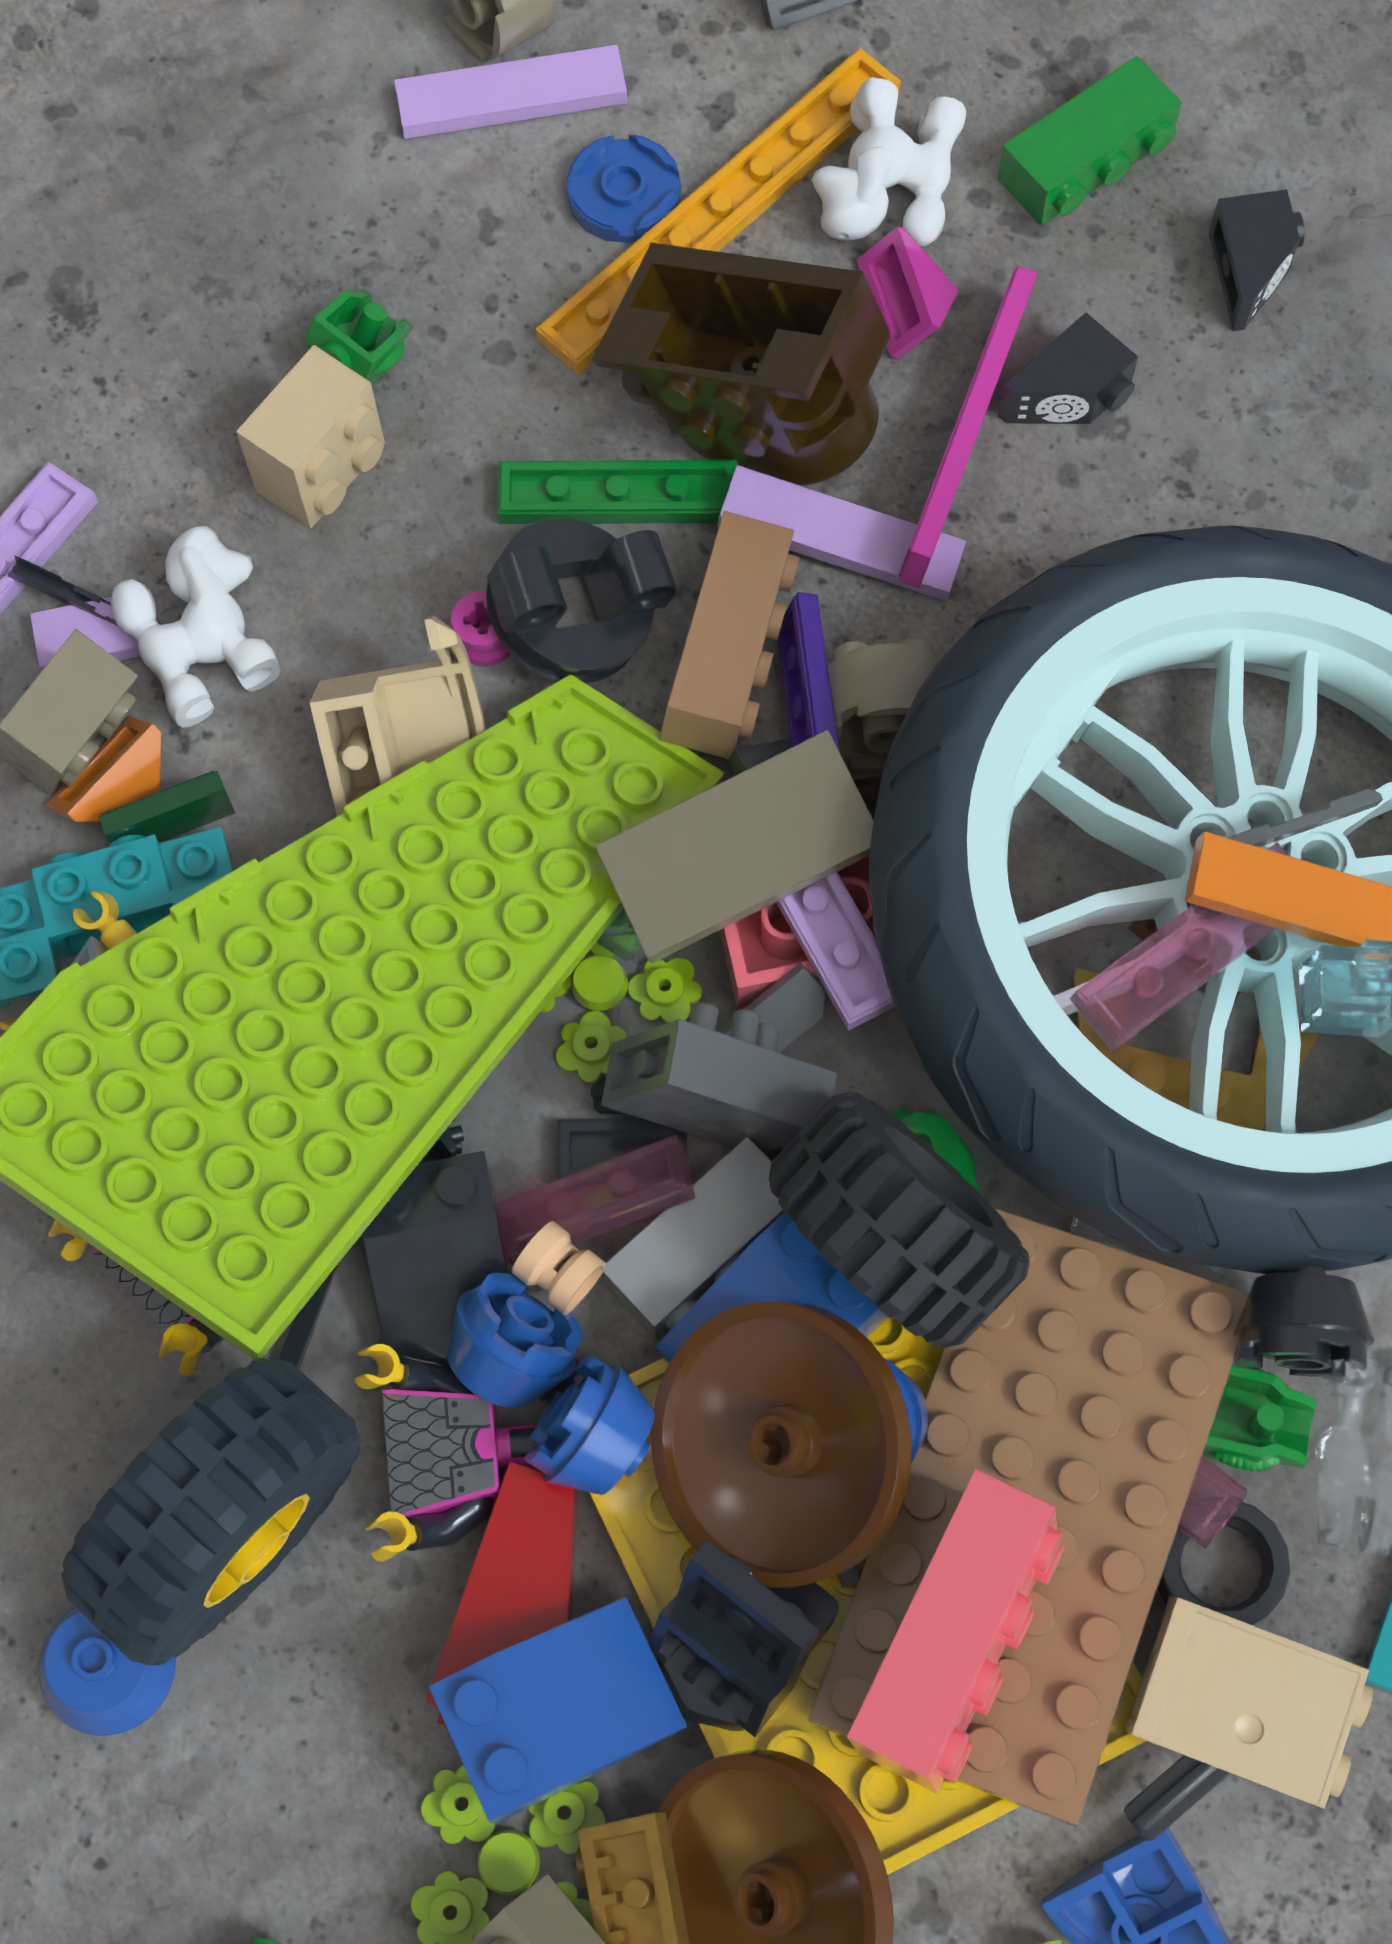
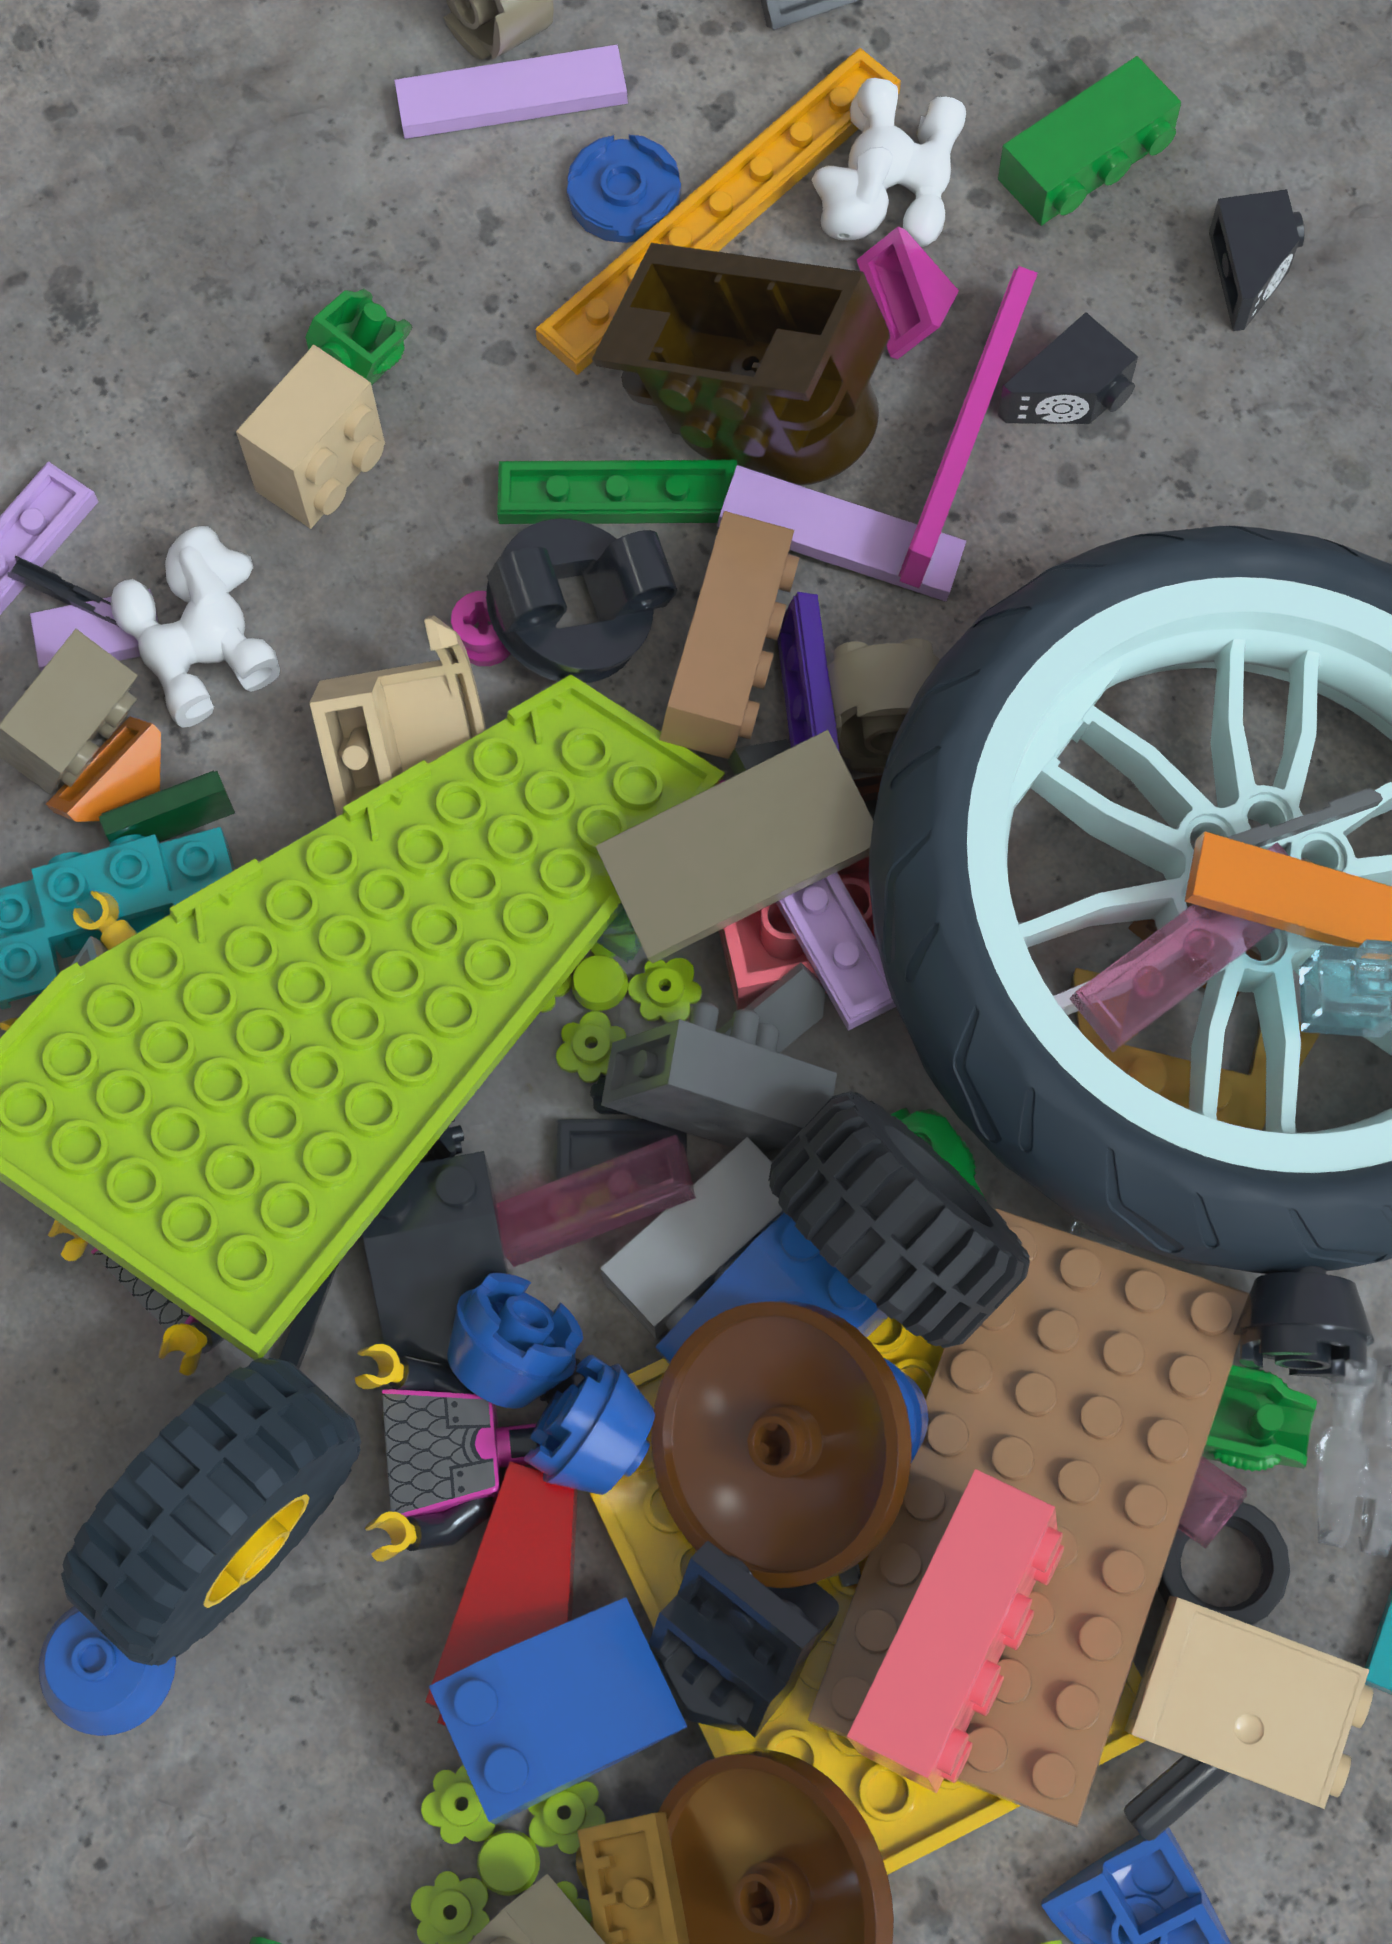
light nougat wheel [512,1221,606,1315] -> none

